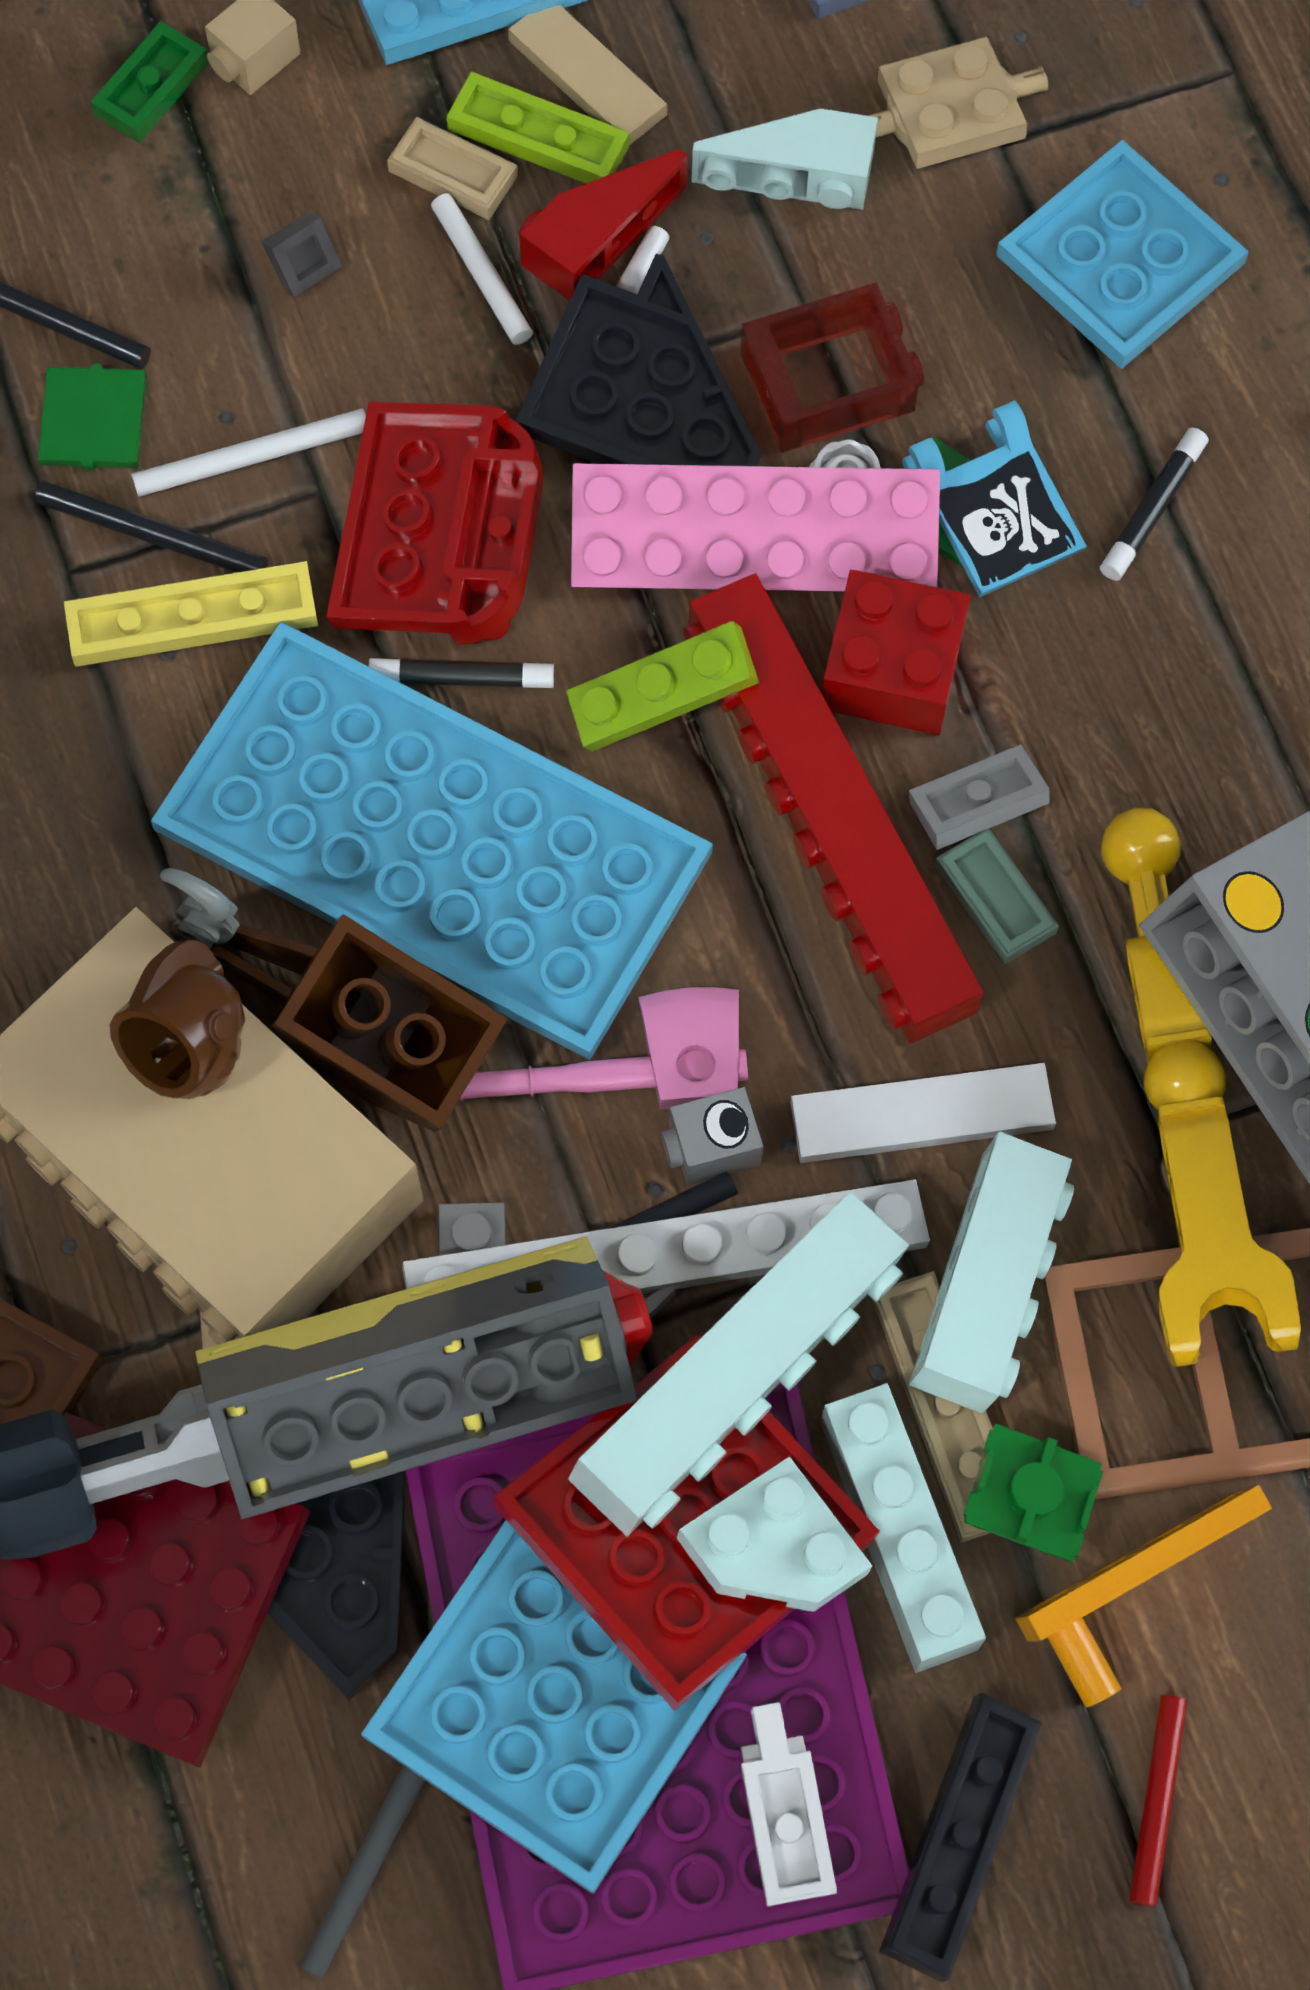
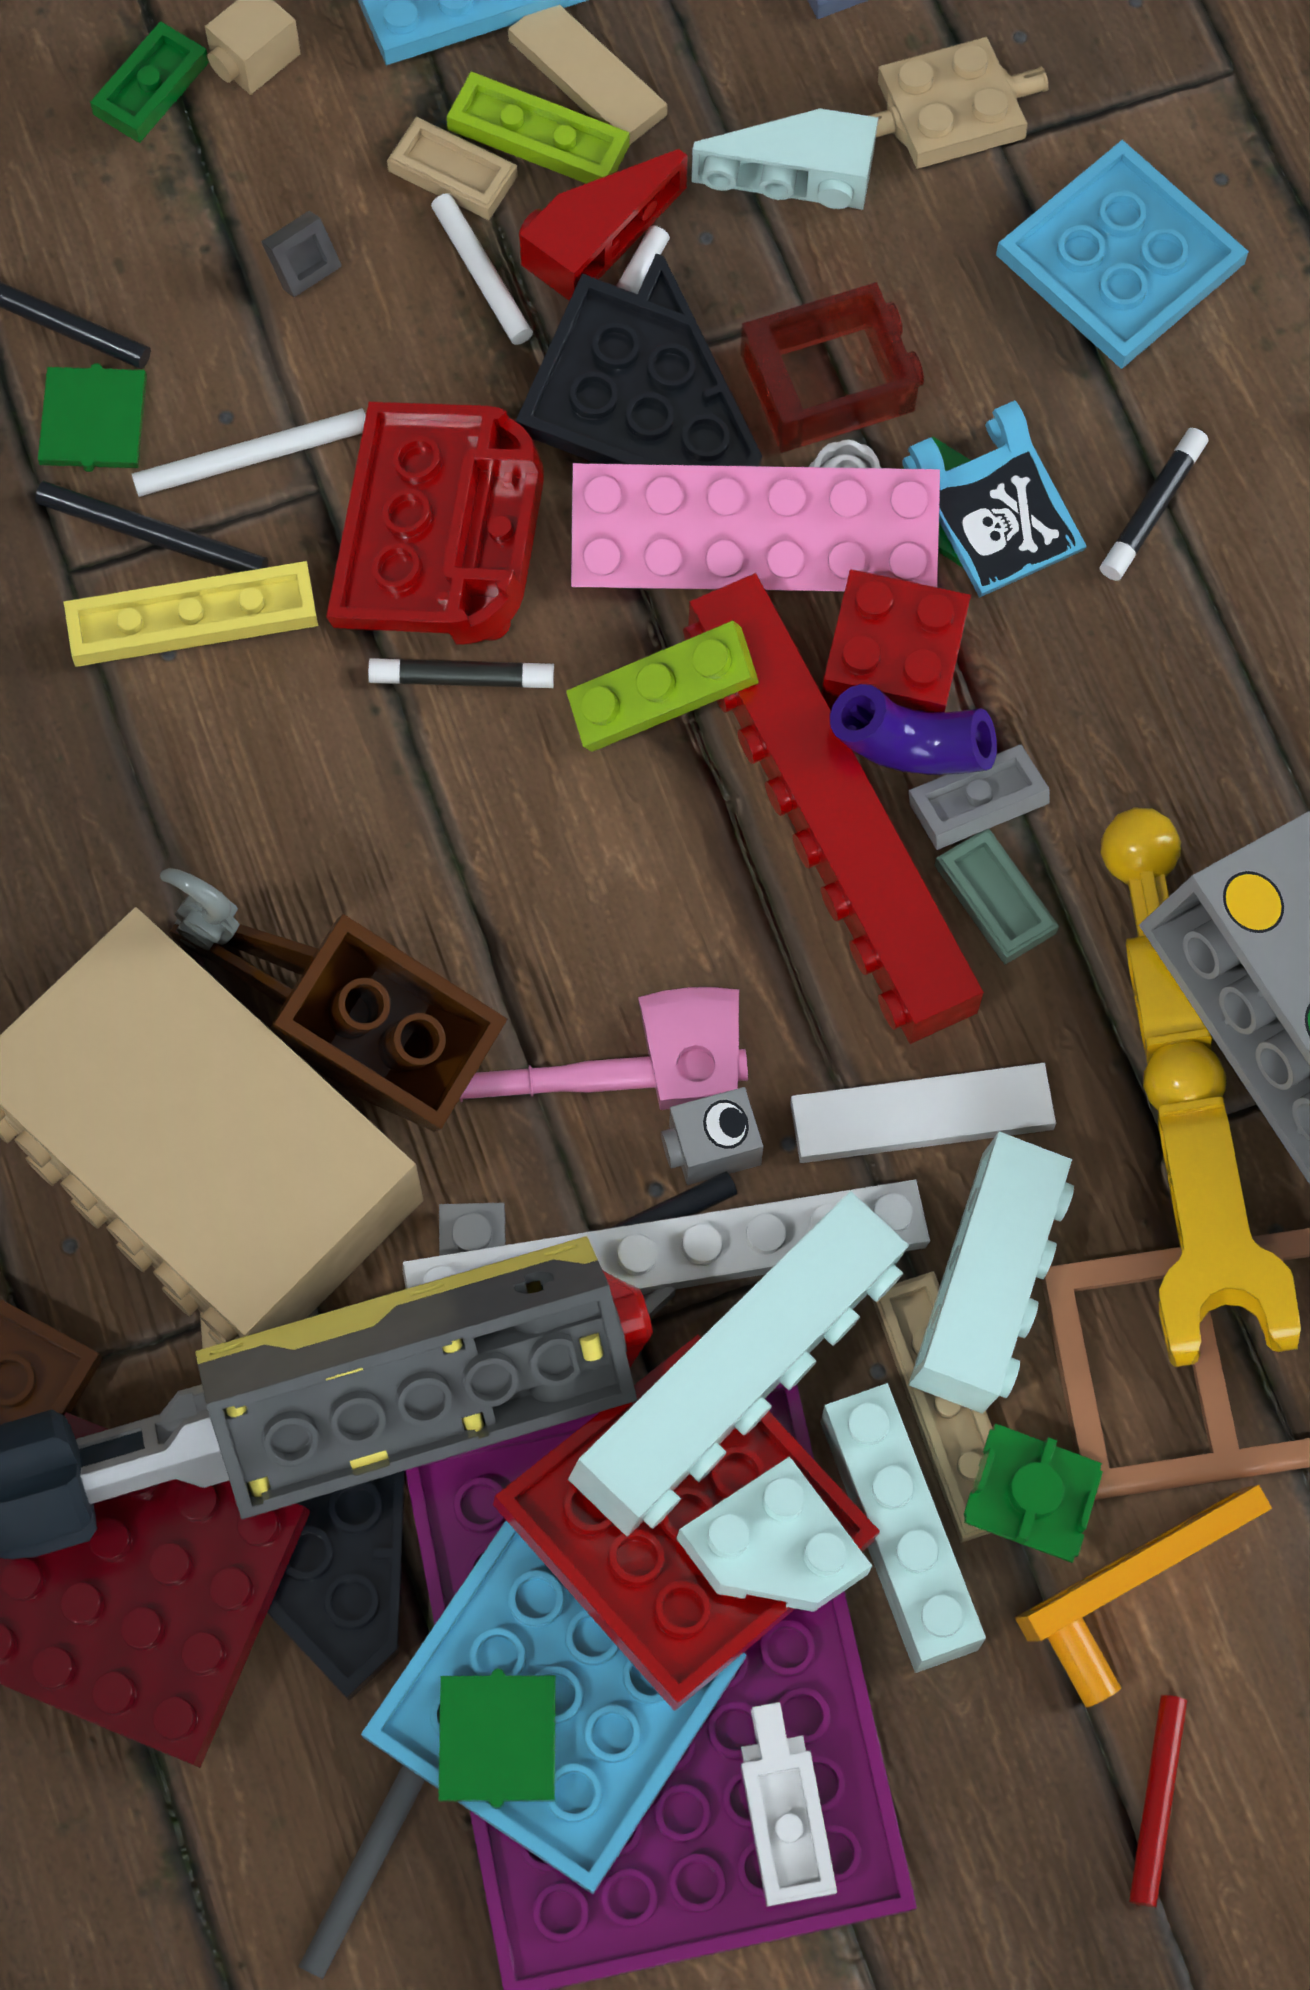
reddish brown helmet [109,940,245,1099] -> none
medium azure plate [151,621,713,1060] -> none
black tile [879,1692,1042,1982] -> none
none -> green piece [438,1669,556,1809]
none -> dark purple cylinder [830,684,997,775]

